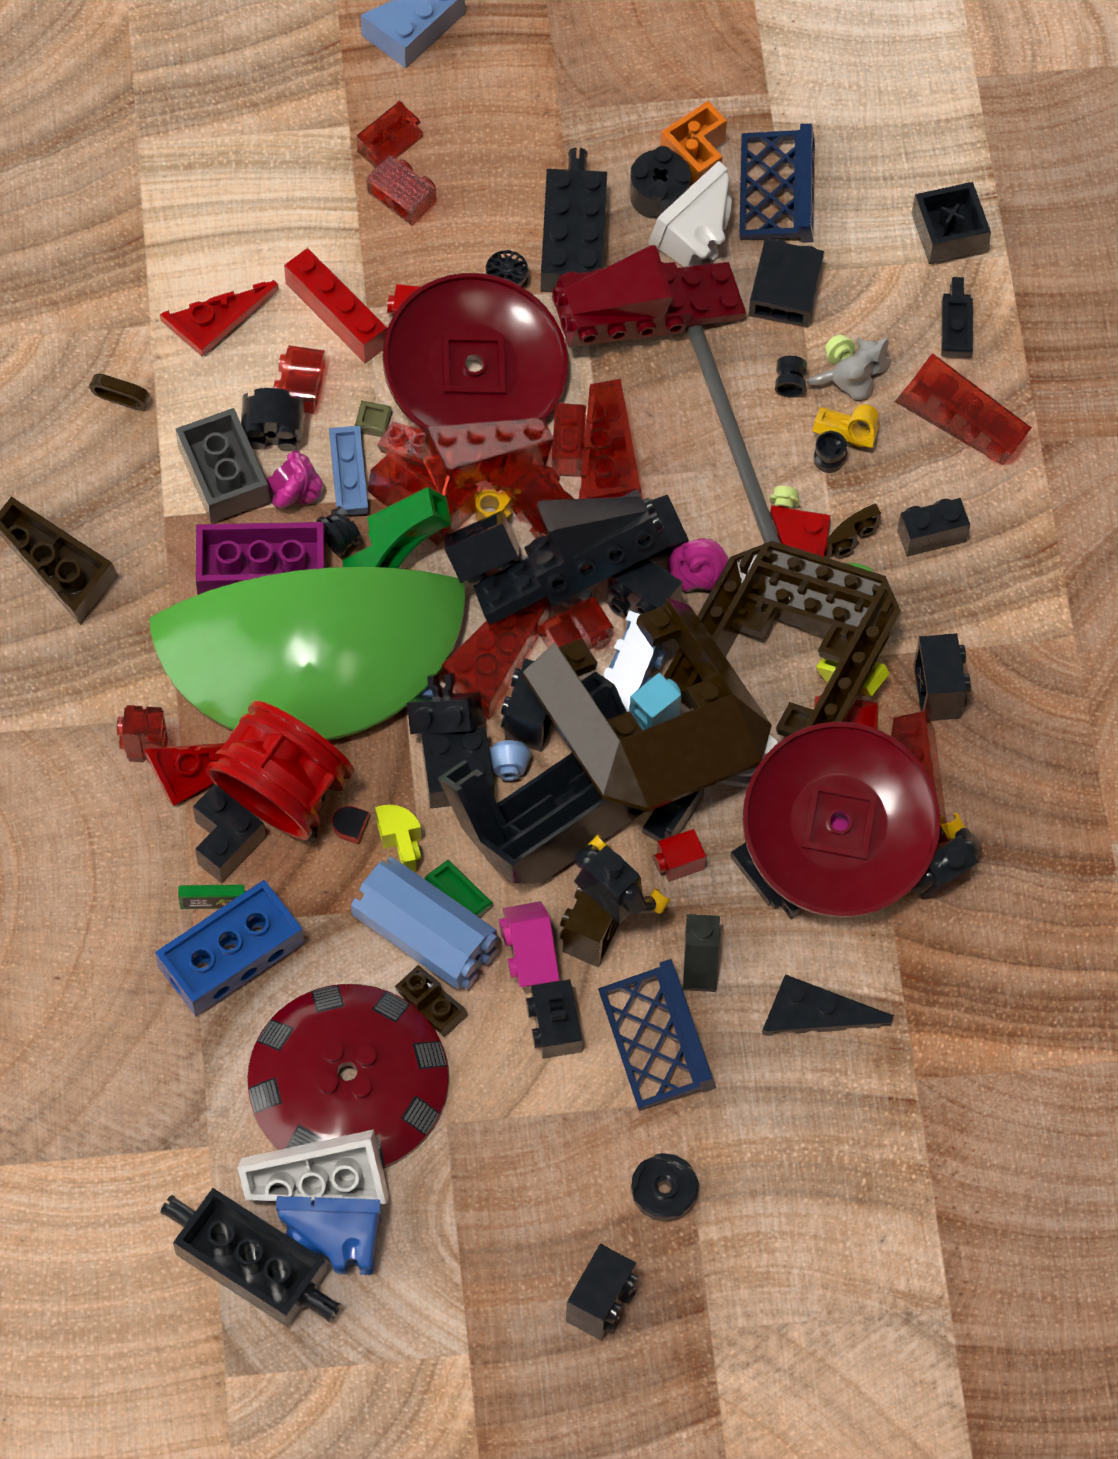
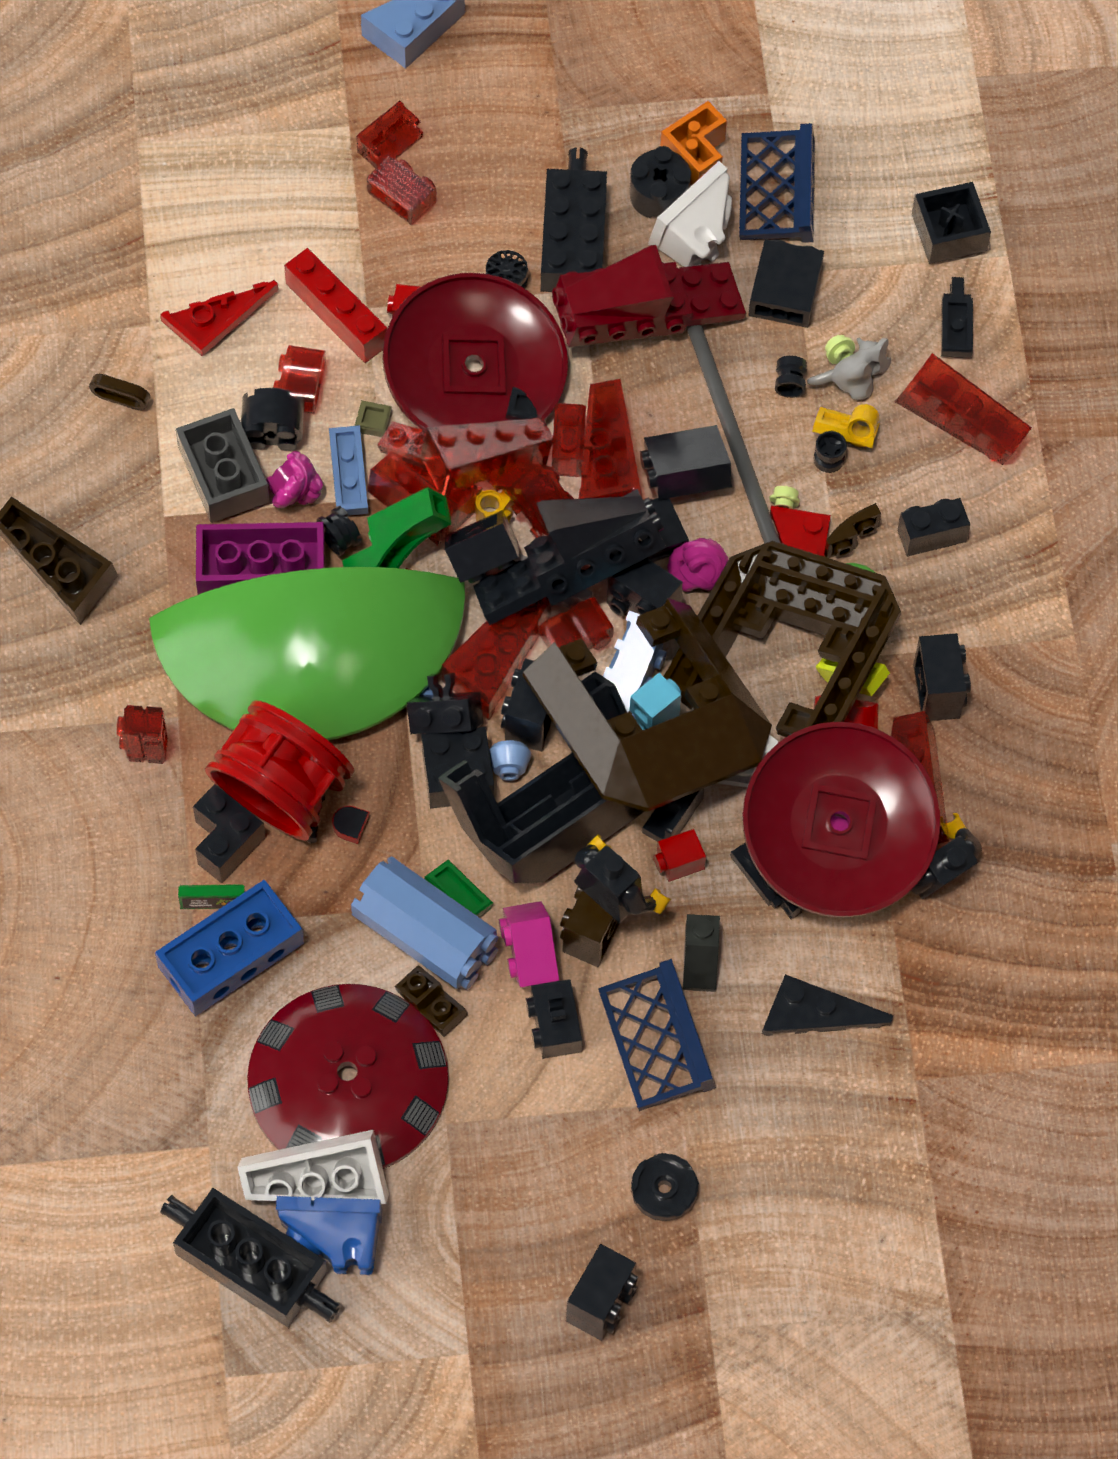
red wing [144,743,225,806] -> none
neon yellow brick [375,805,421,872] -> none
none -> black tile [505,387,537,426]
none -> black brick [640,425,732,500]

